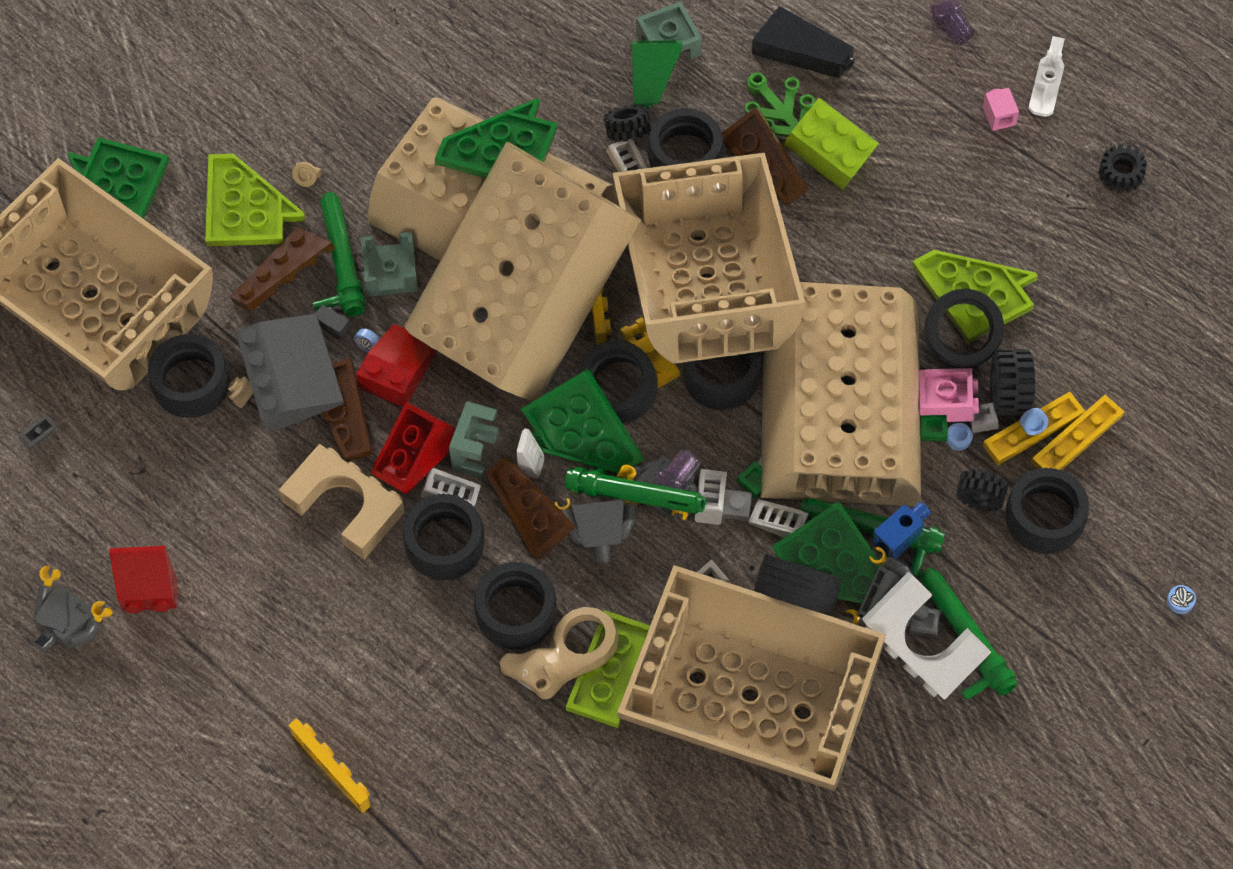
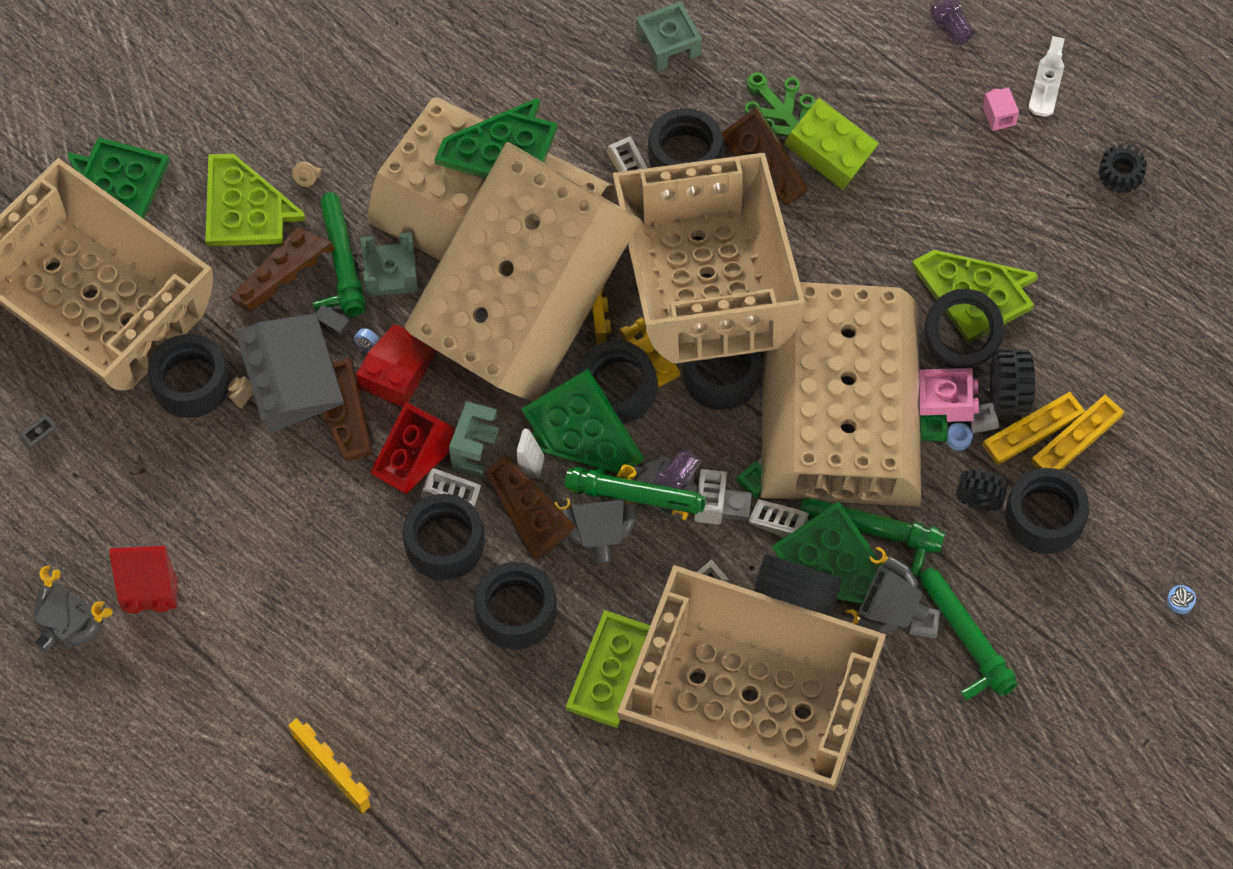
tan arch [279,444,405,560] -> none
tan animal [500,607,619,699] -> none
black tyre [604,104,651,142] -> none
green slope [631,40,682,108] -> none
black slope [752,6,855,78] -> none
white arch [862,571,991,700] -> none
blue torso [872,502,931,559] -> none
light blue tile [1020,408,1049,435] -> none

